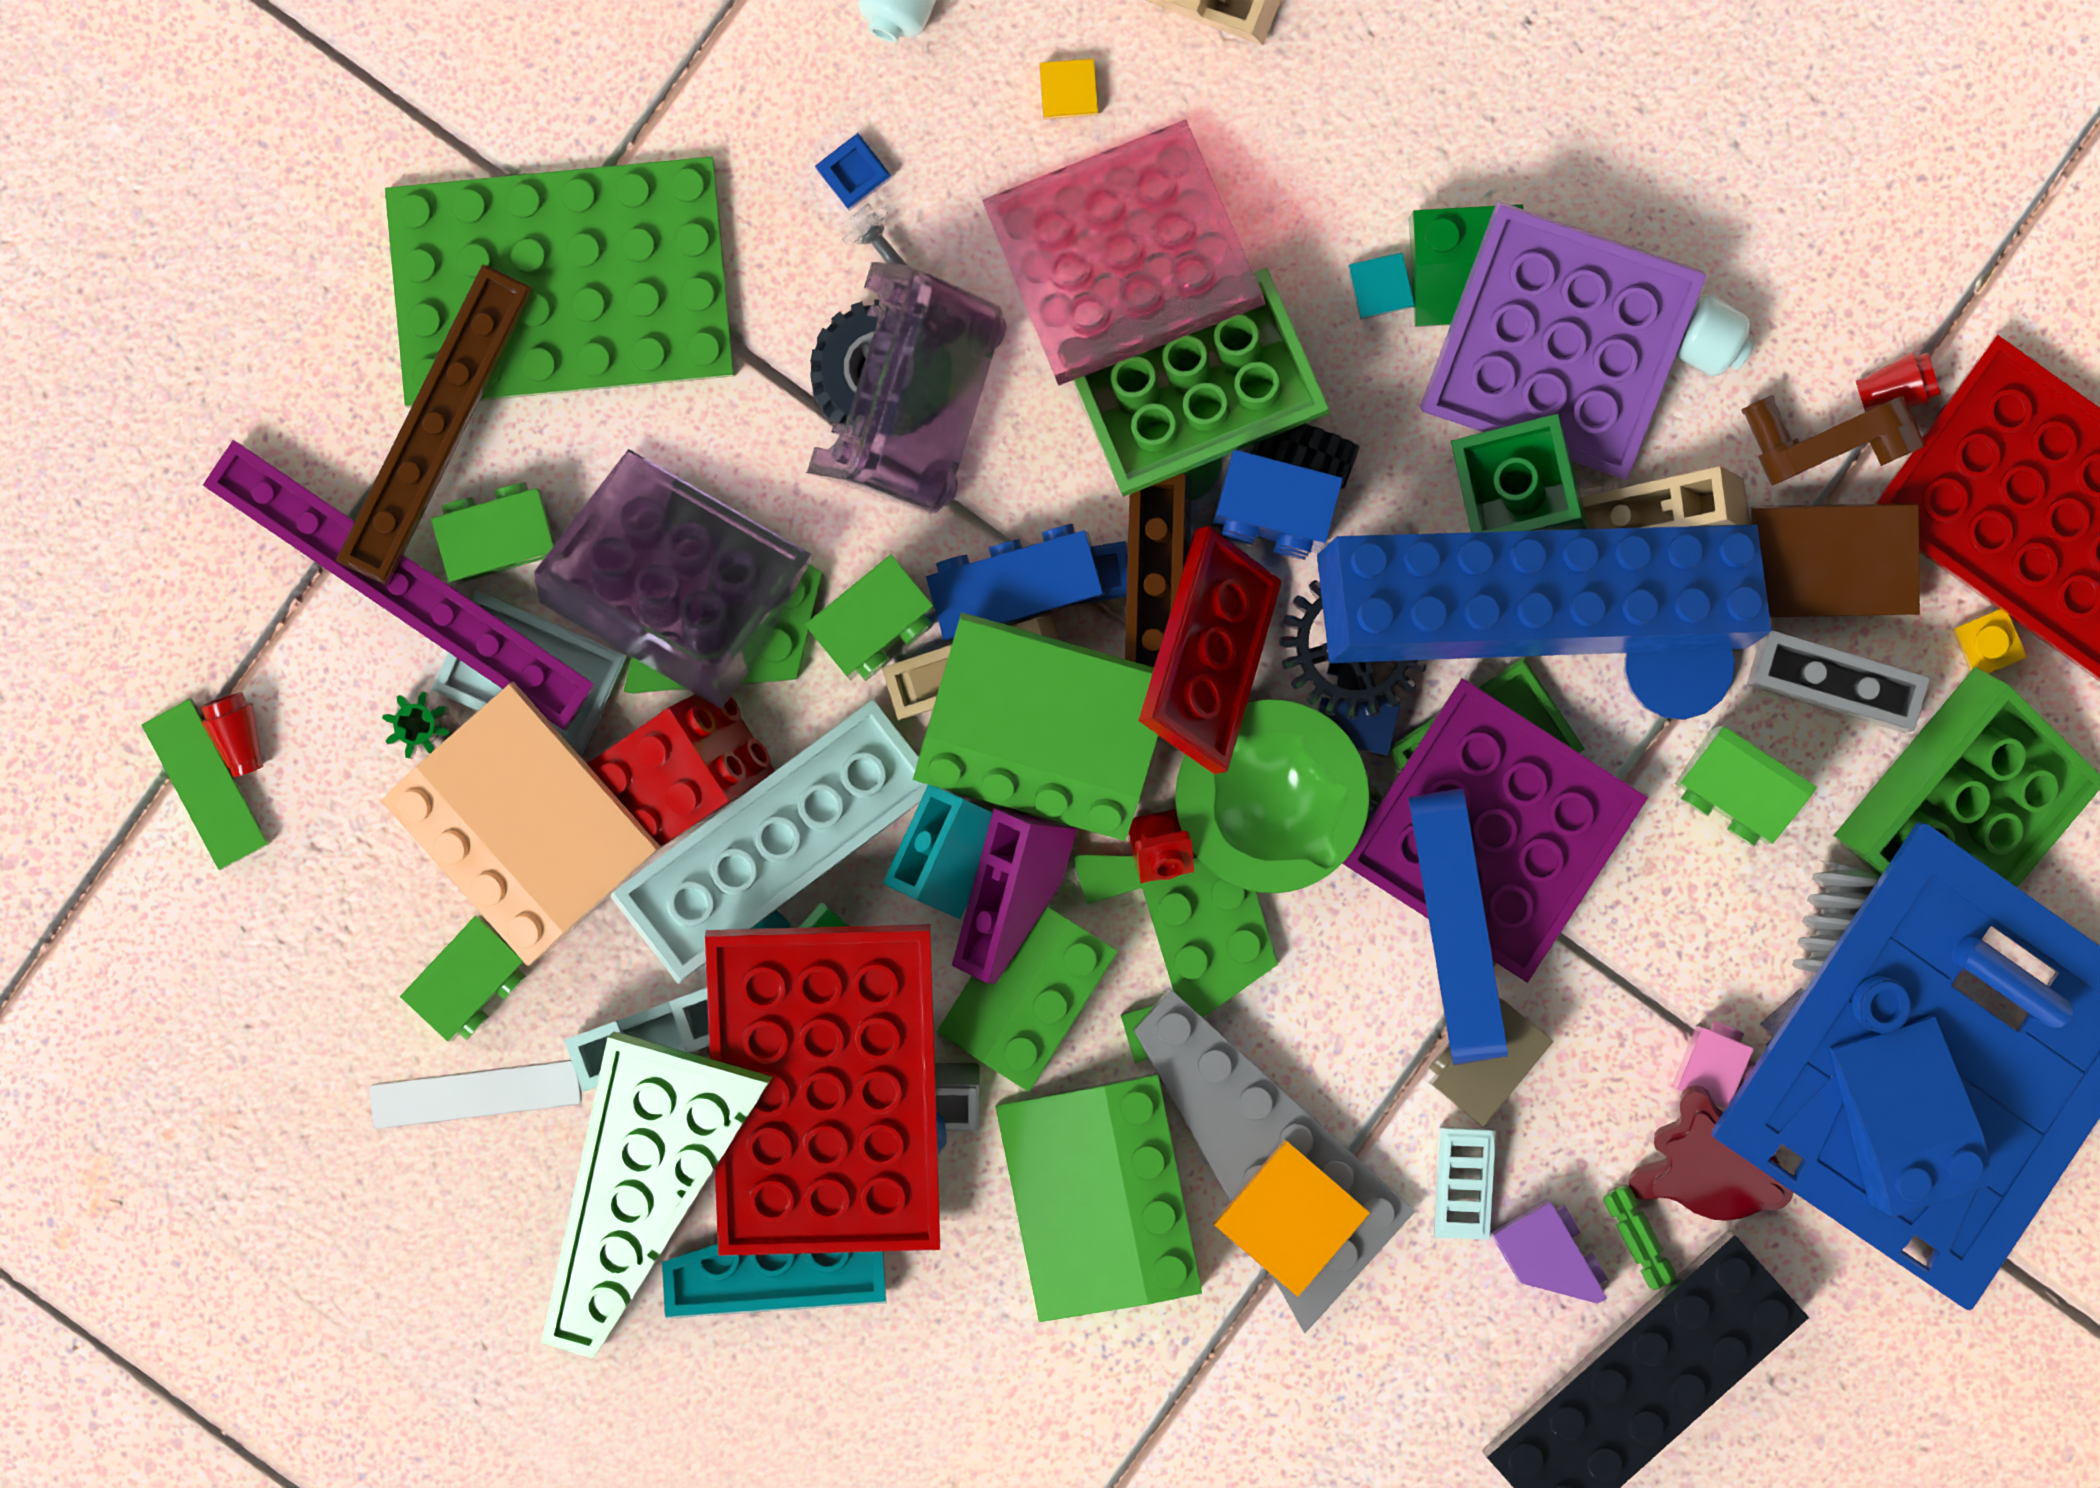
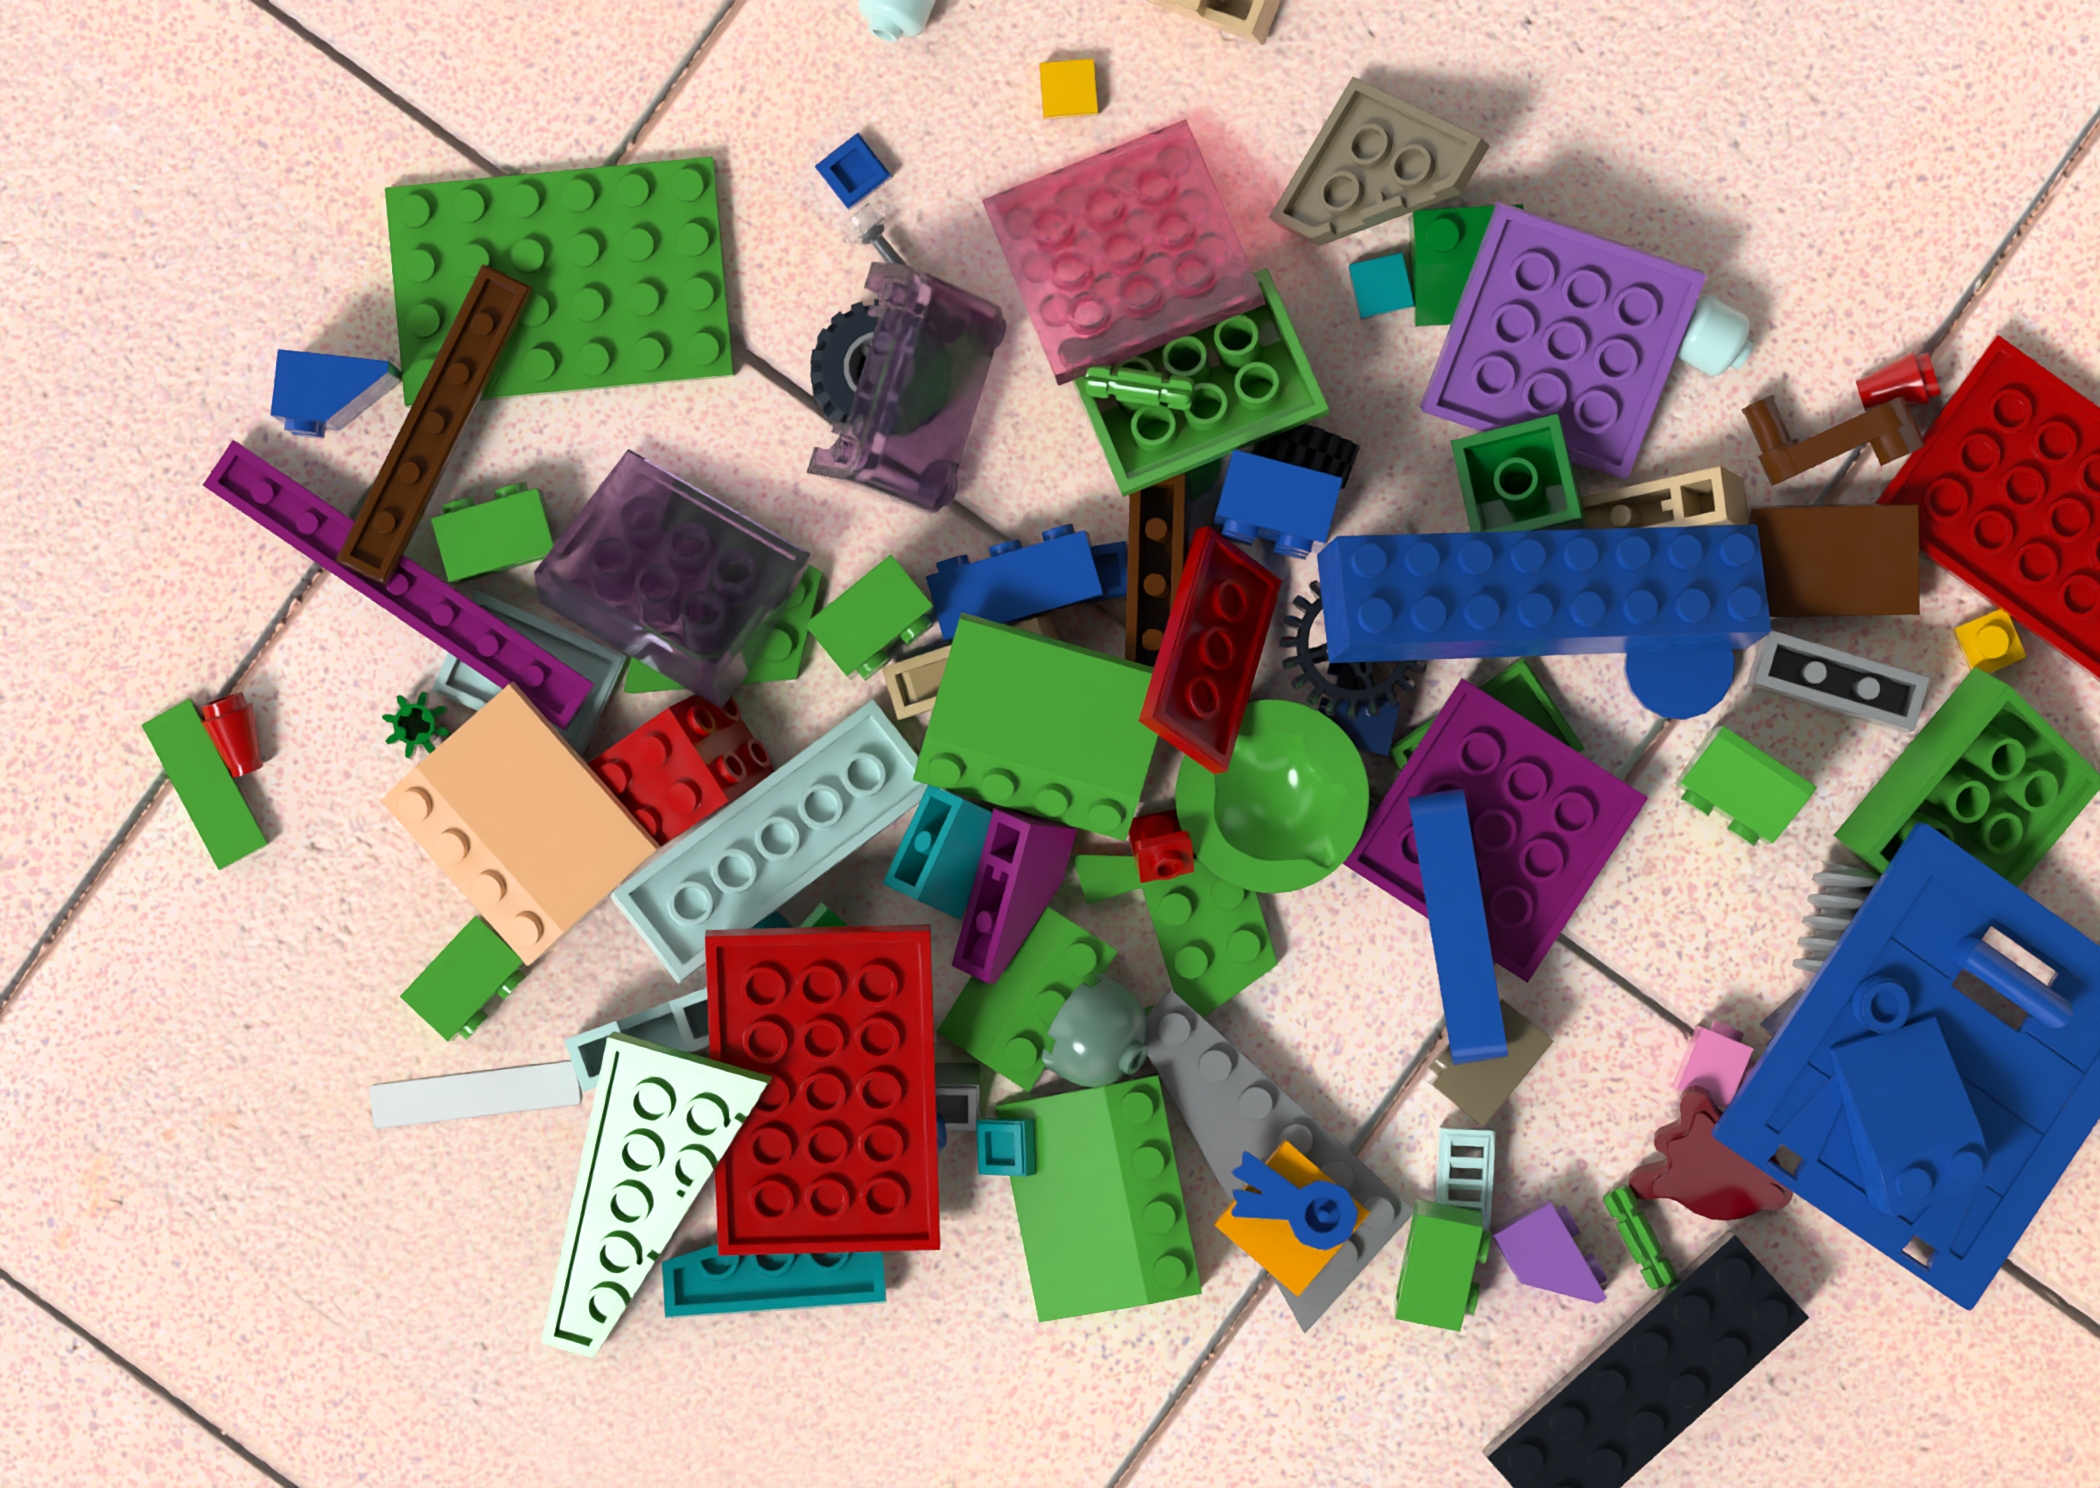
none -> blue slope [270,349,402,439]
none -> teal tile [976,1118,1036,1177]
none -> sand green cylinder [1042,973,1148,1088]
none -> bright green axle [1085,363,1195,410]
none -> blue piece [1231,1151,1358,1250]
none -> dark tan plate [1269,77,1490,246]
none -> bright green brick [1394,1199,1491,1332]

